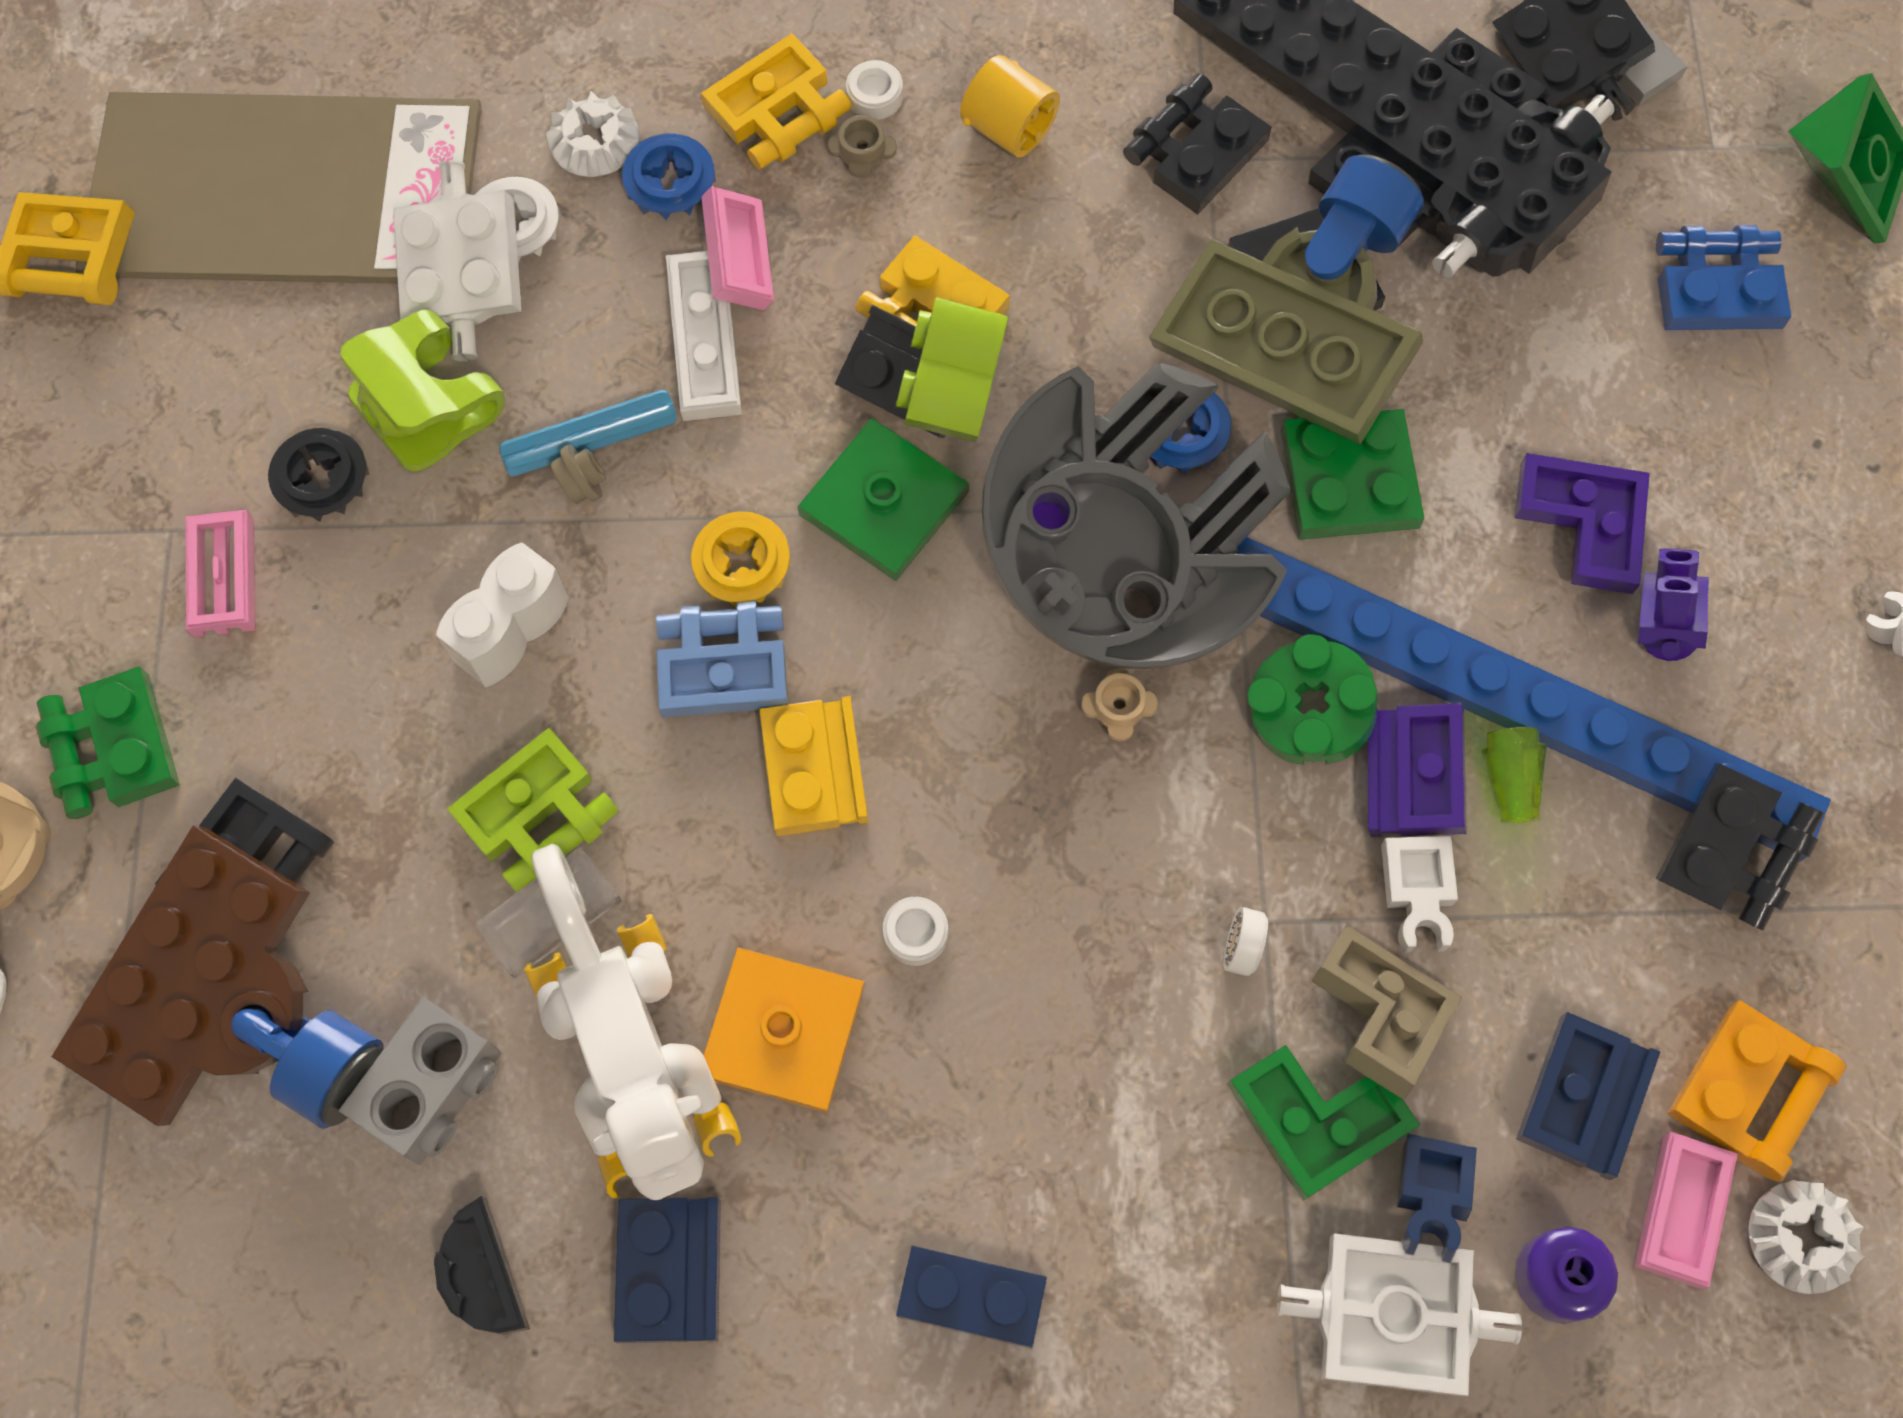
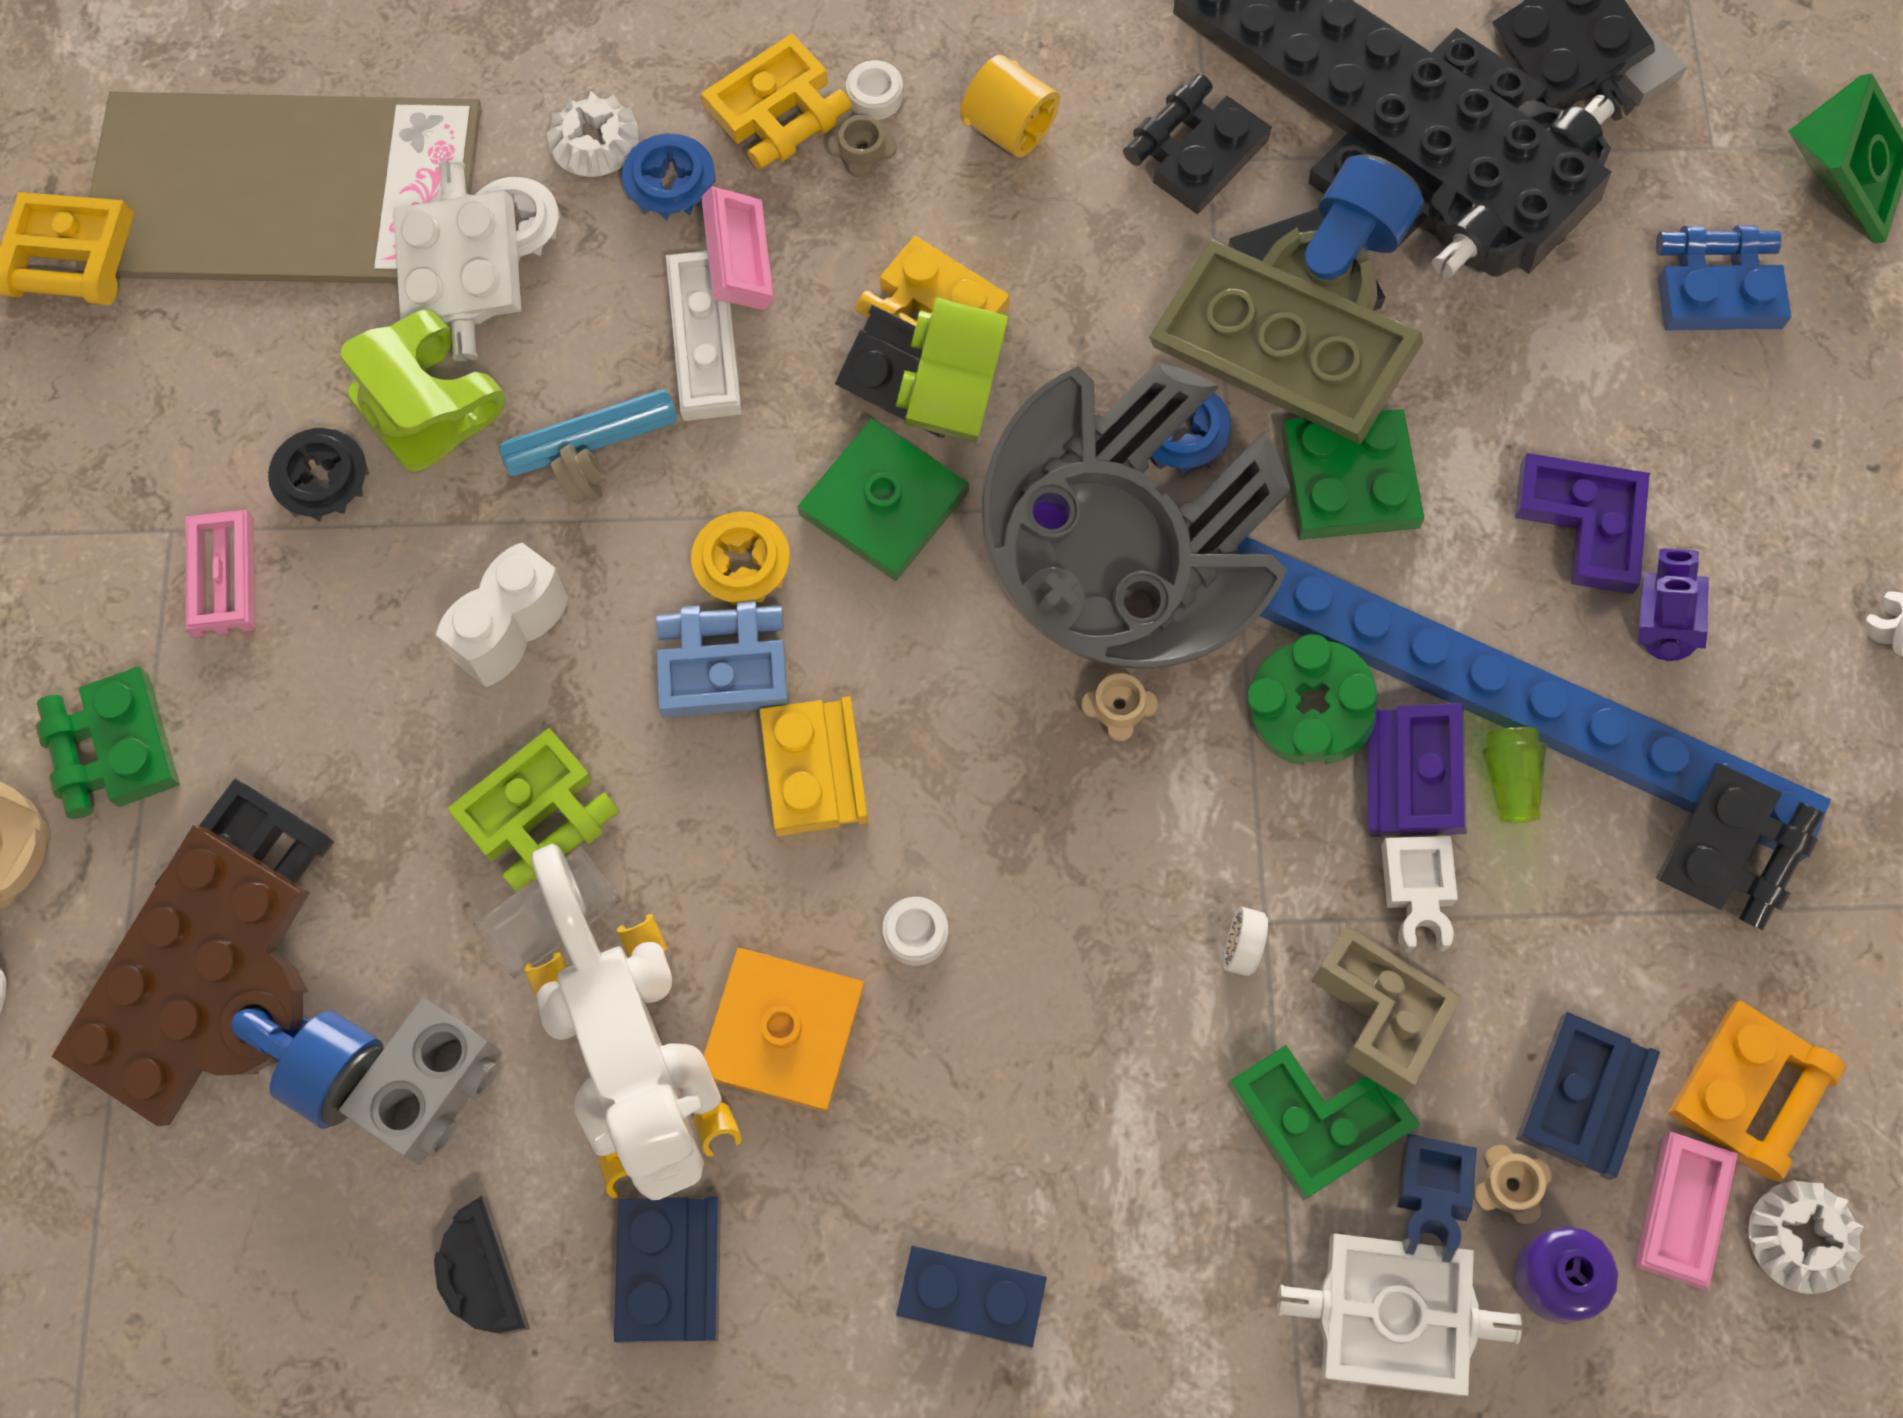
none -> tan plate [1473,1145,1552,1225]

